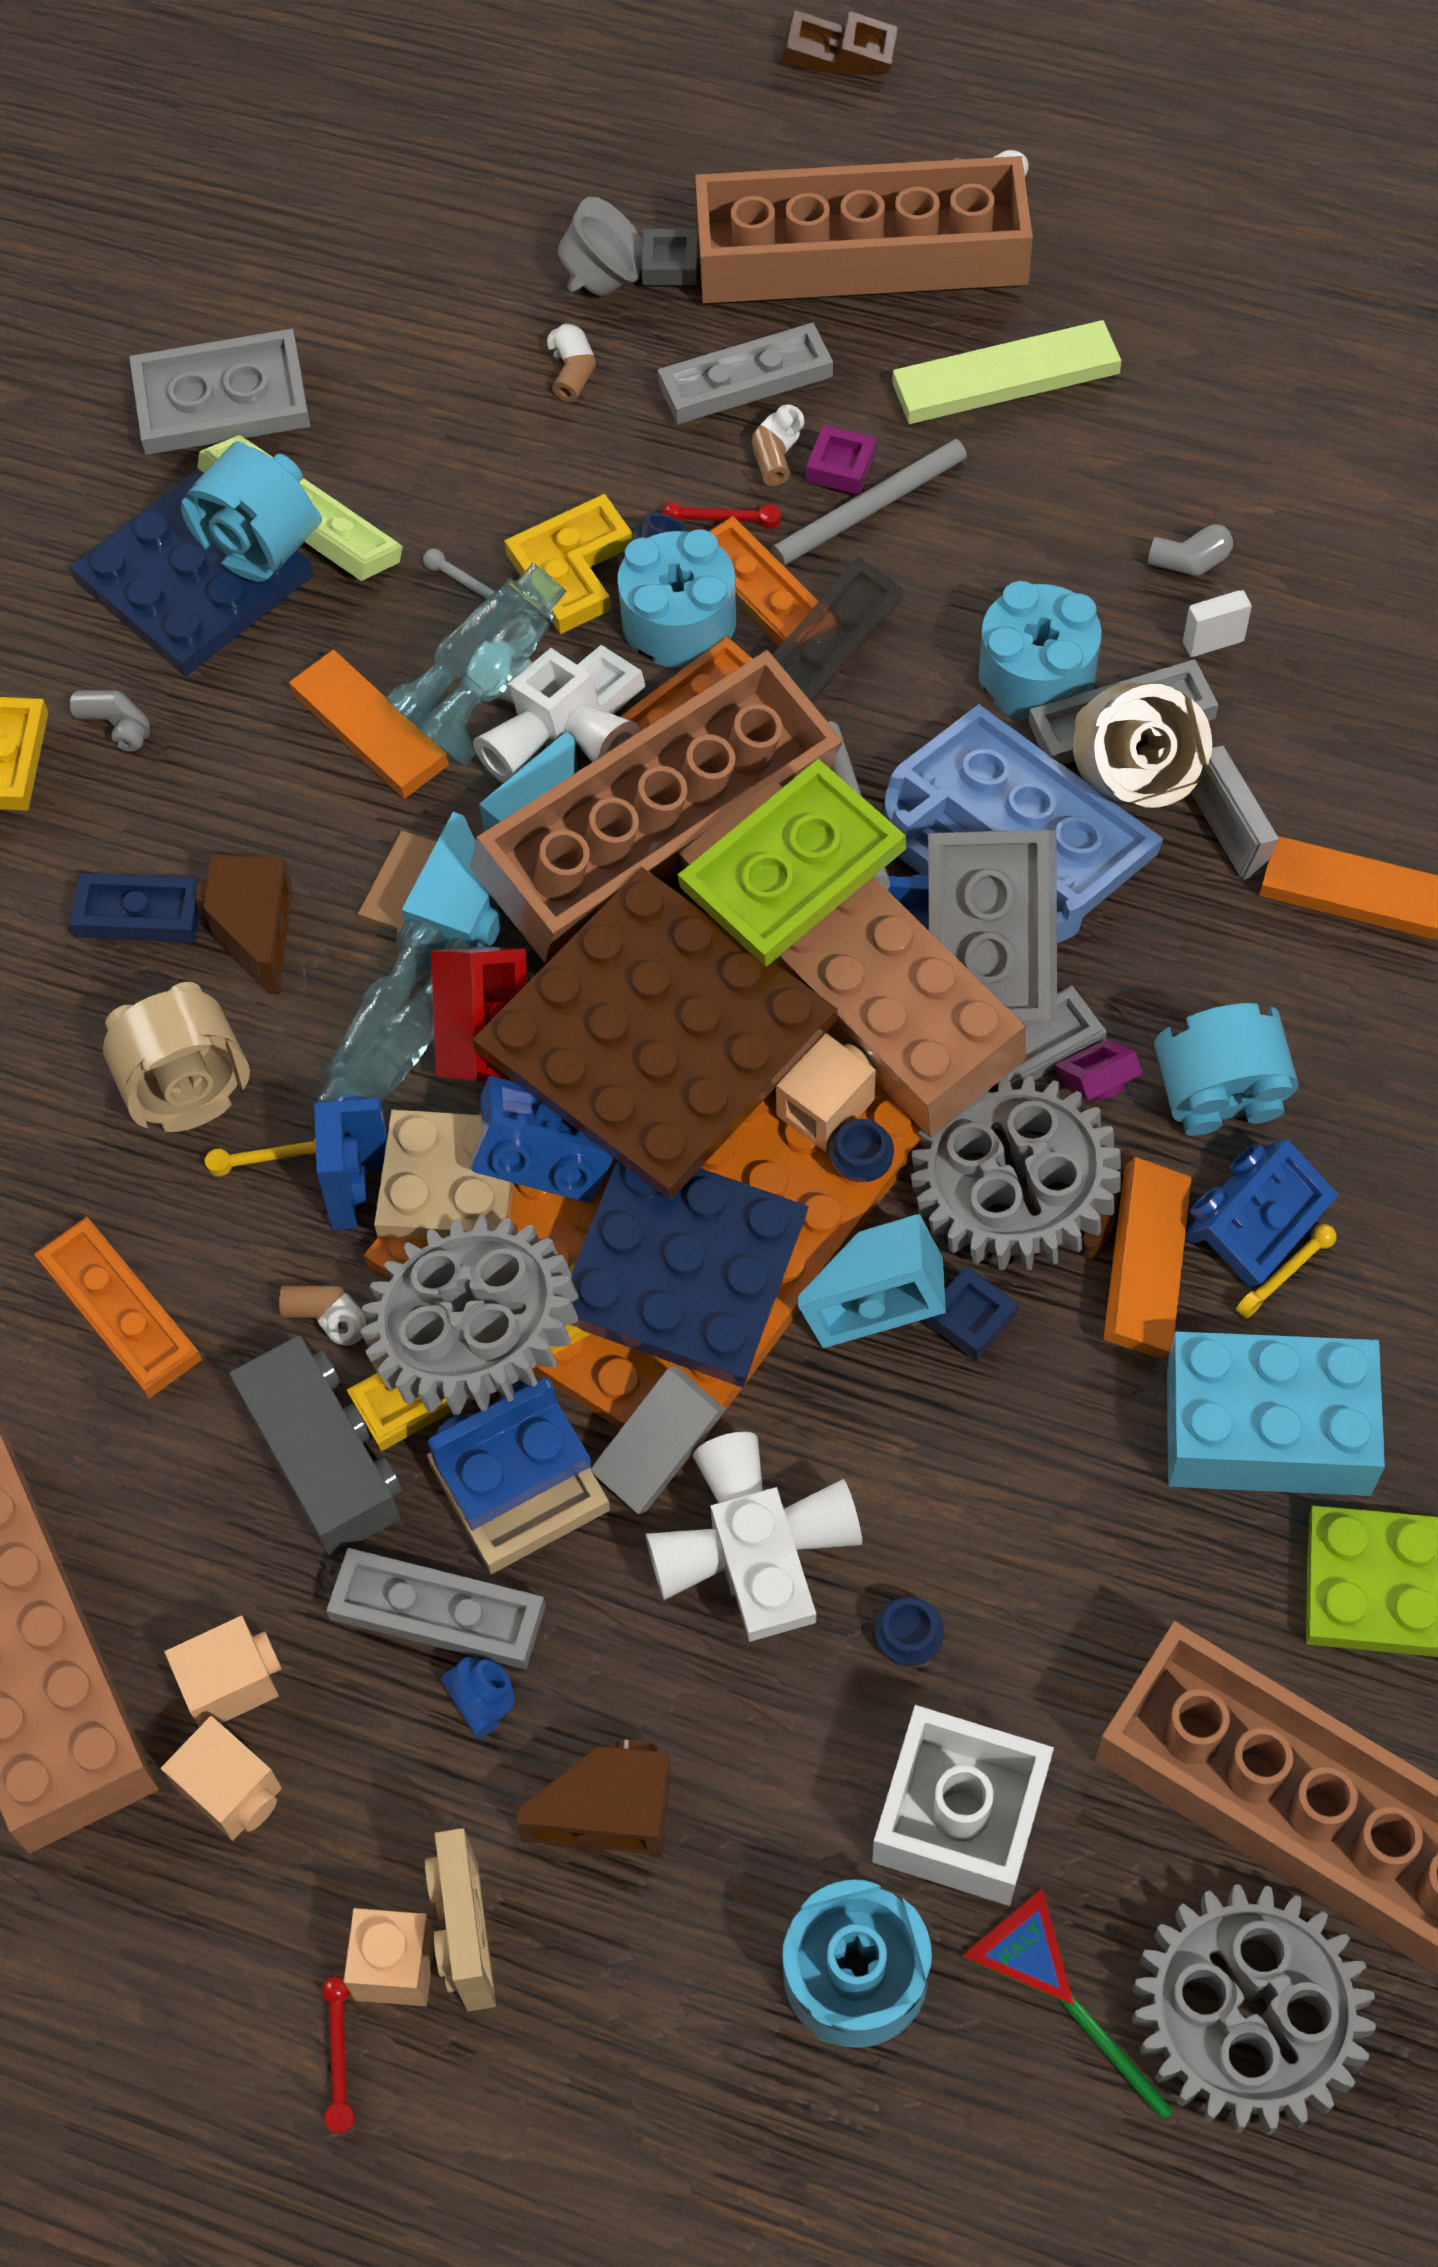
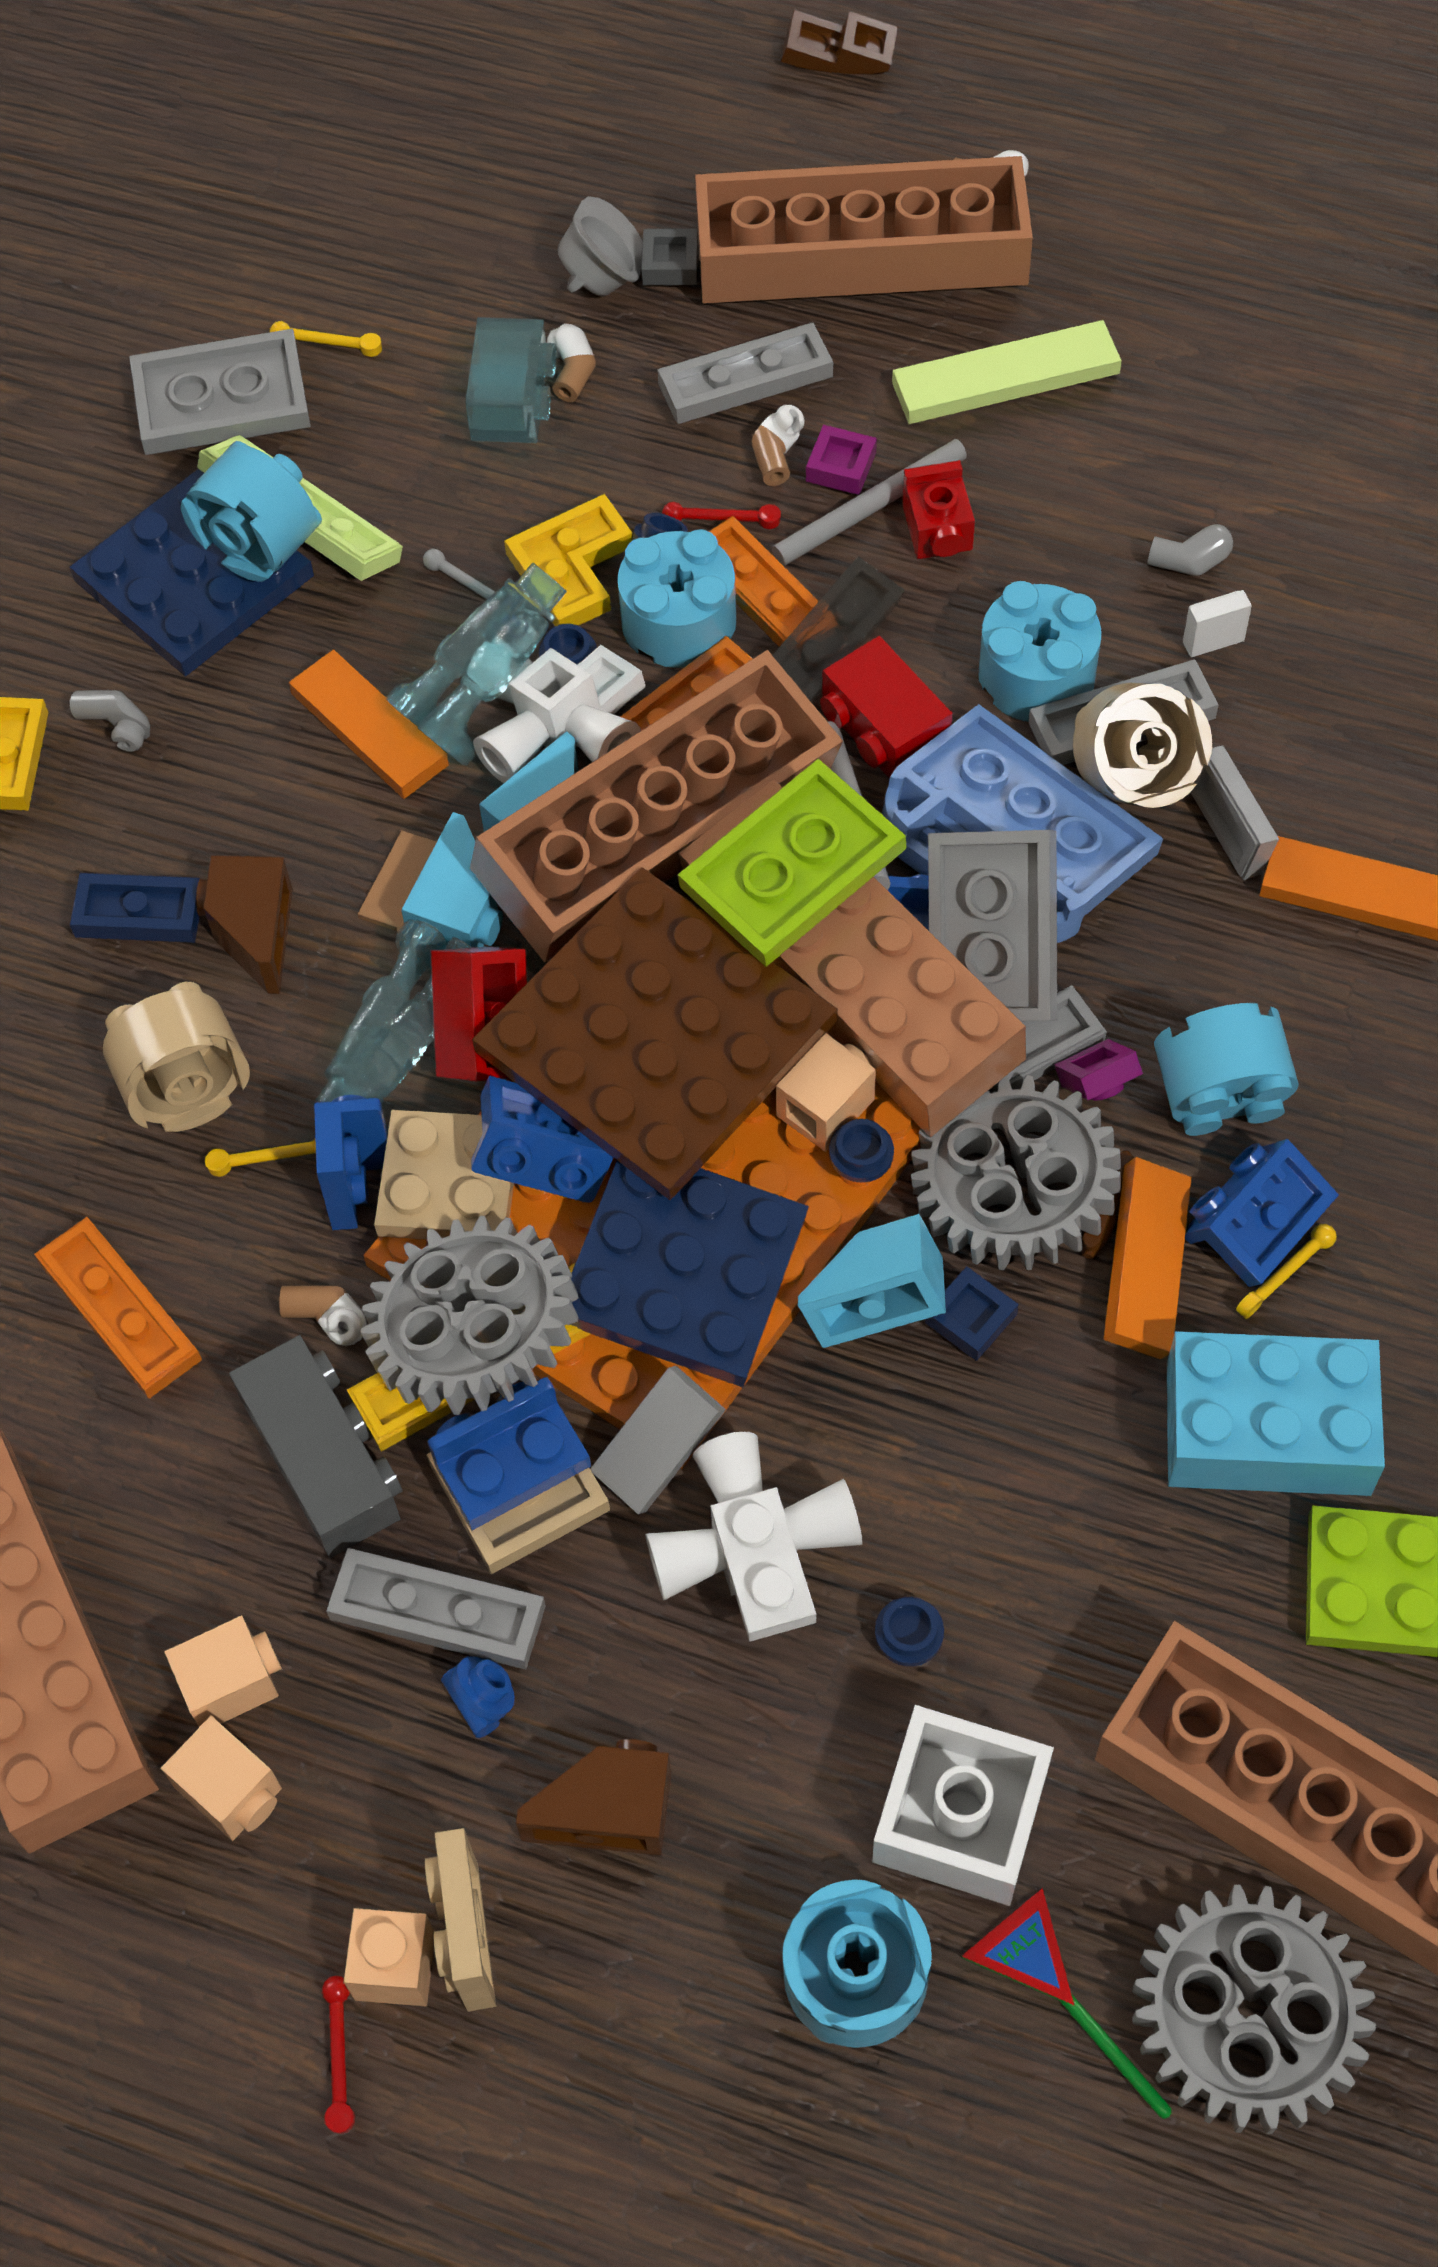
none -> yellow hinge [270,321,382,357]
none -> clear light blue brick [466,317,556,443]
none -> dark blue plate [539,624,597,665]
none -> red brick [820,635,953,779]
none -> red brick [903,460,975,559]

